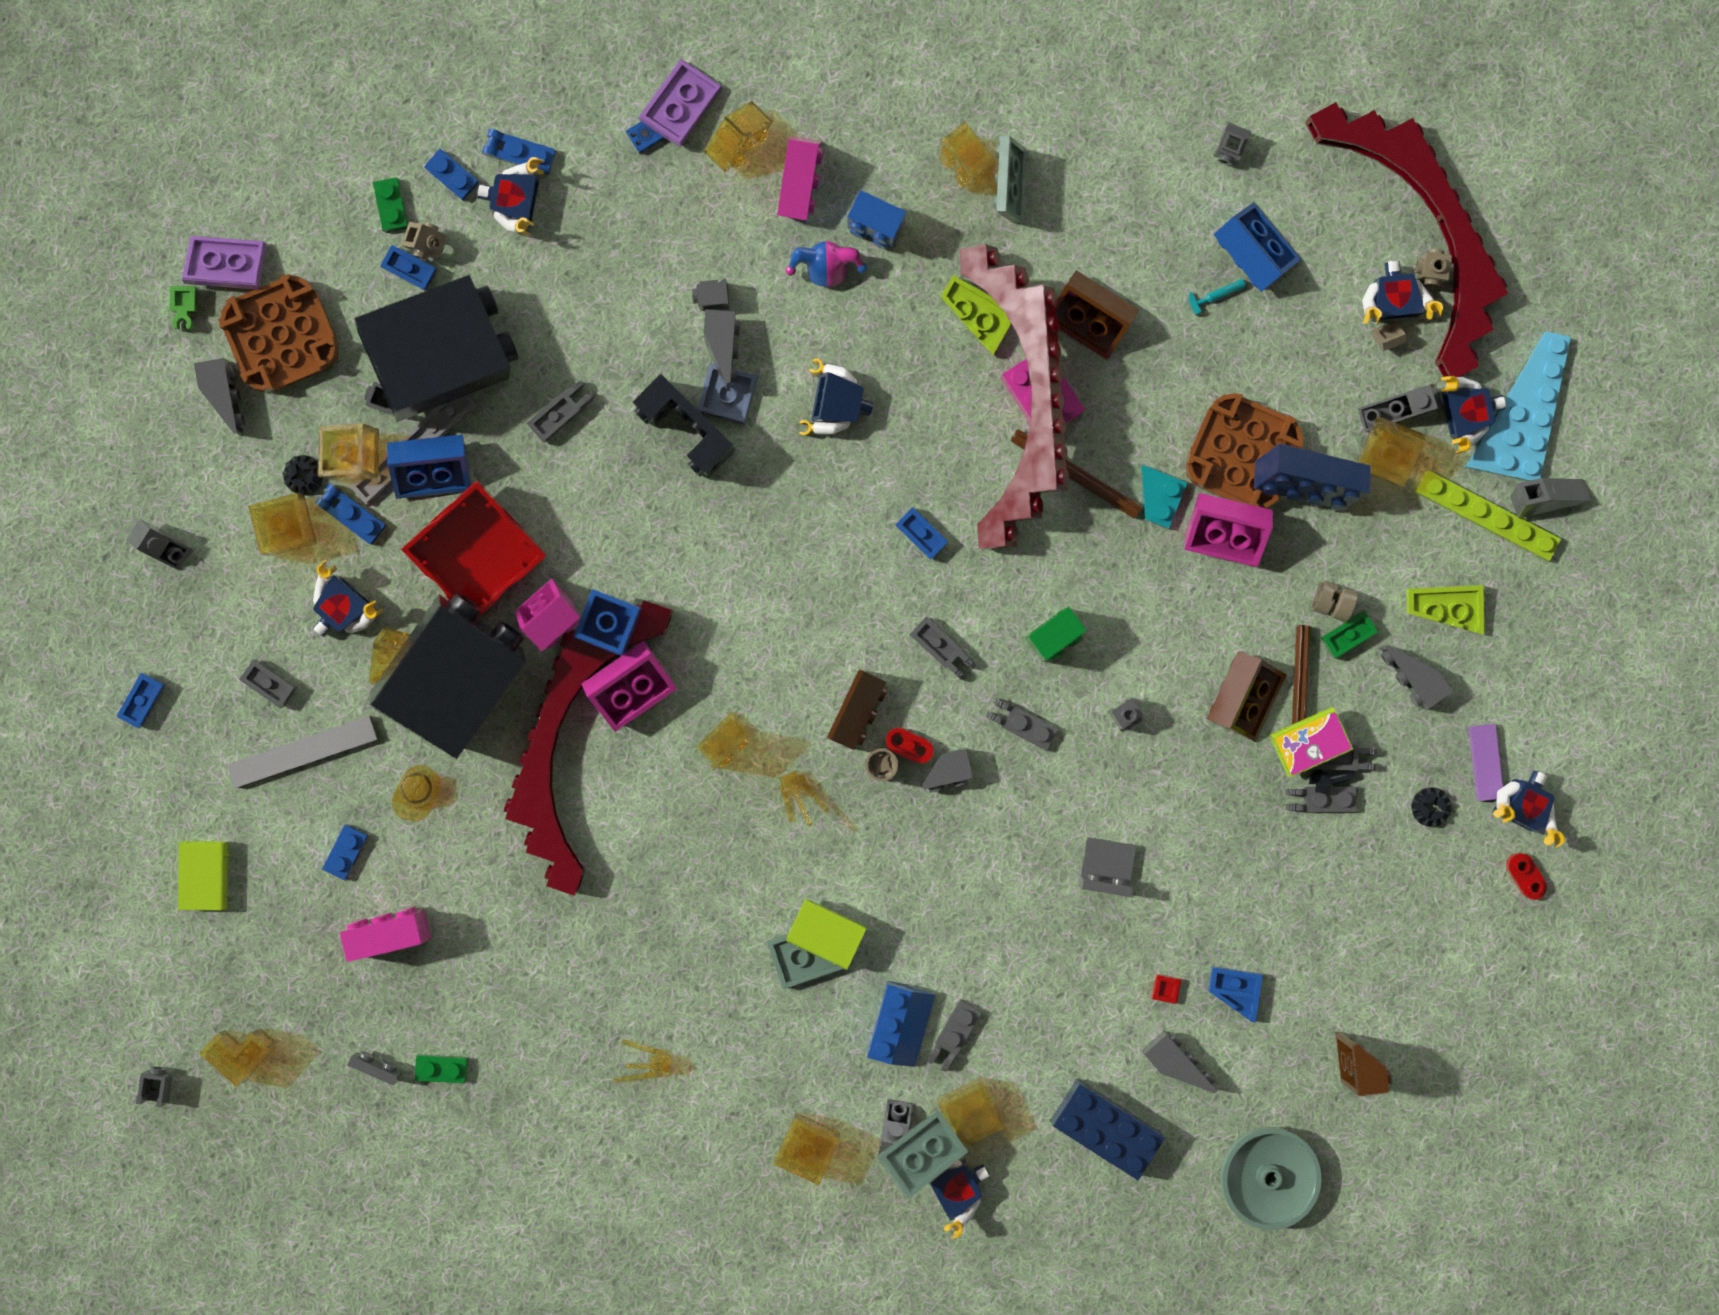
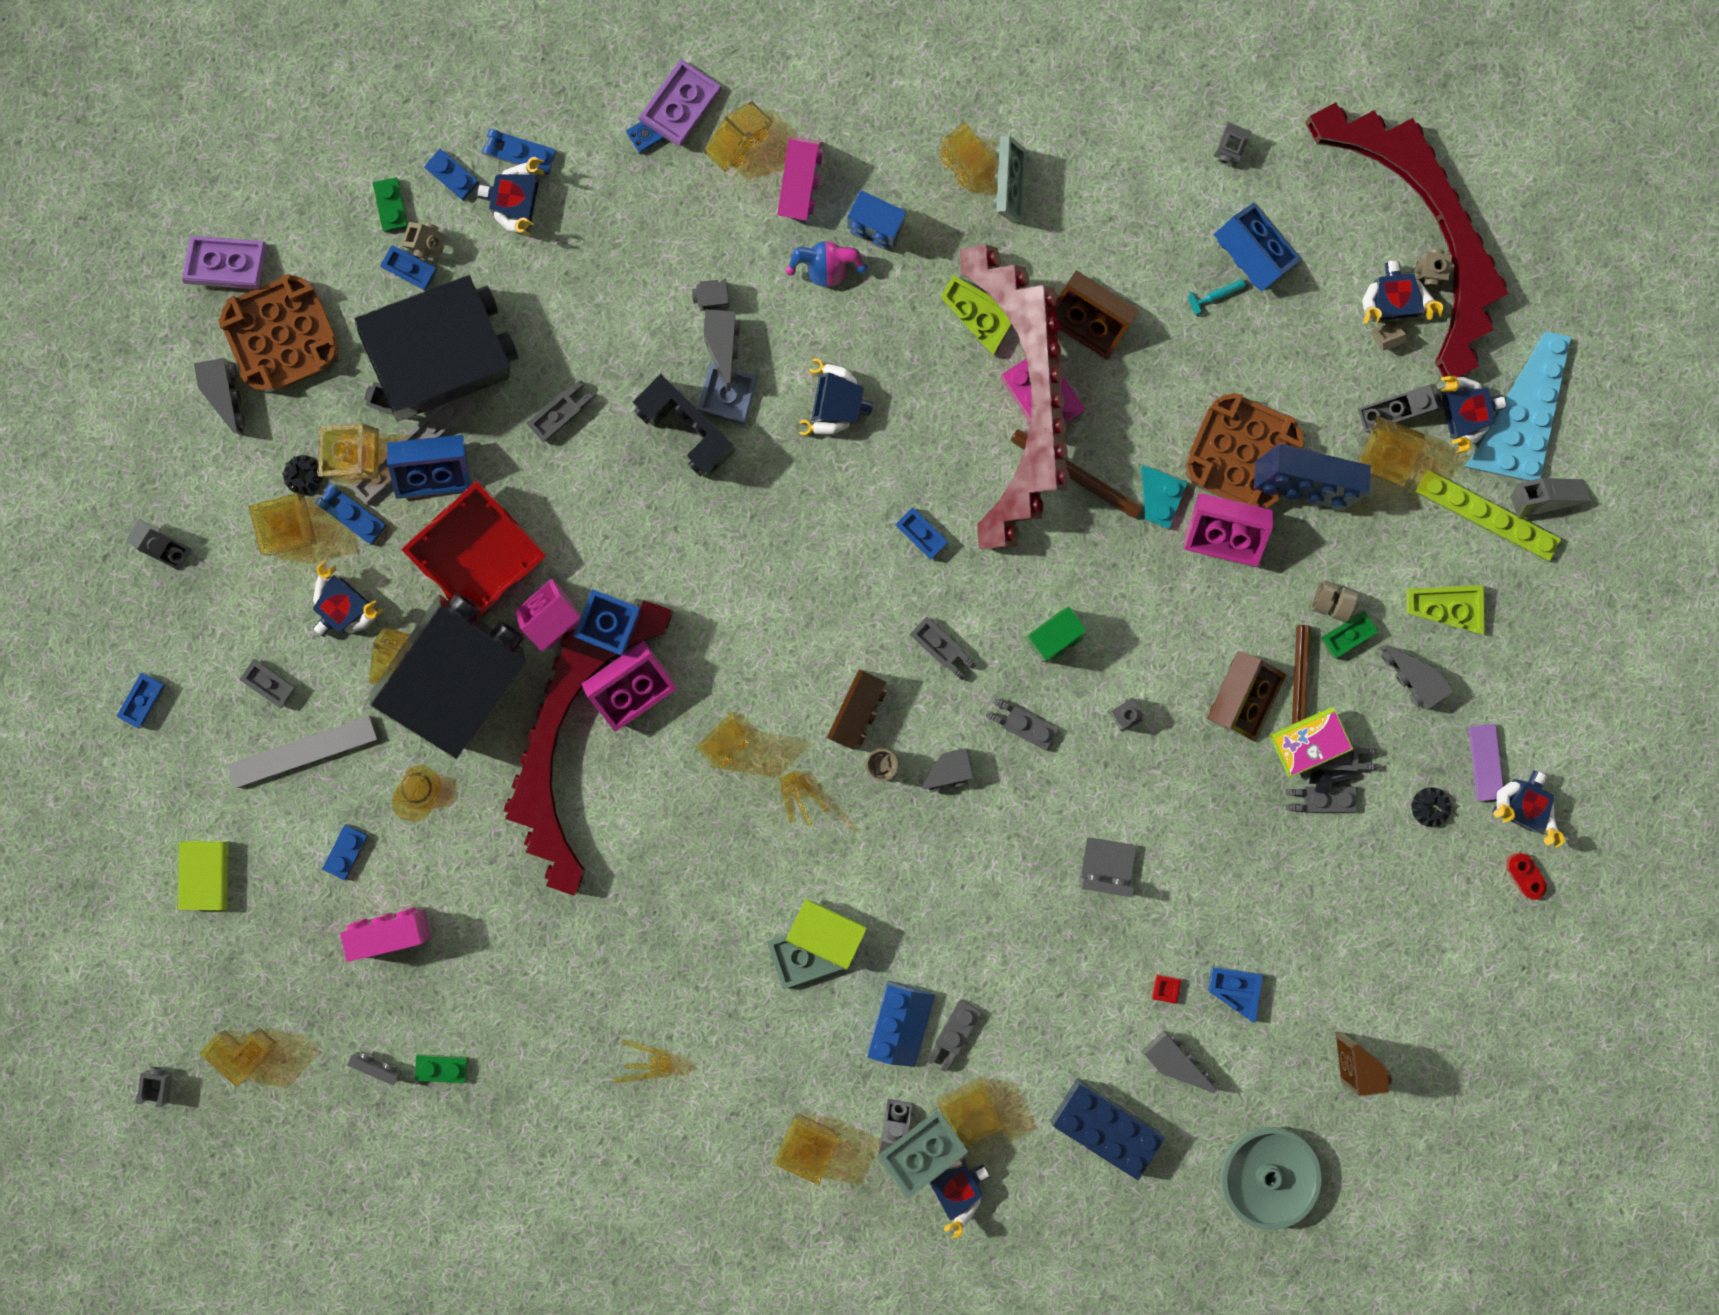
bright green plate [169,286,198,330] -> none
red plate [886,728,933,764] -> none

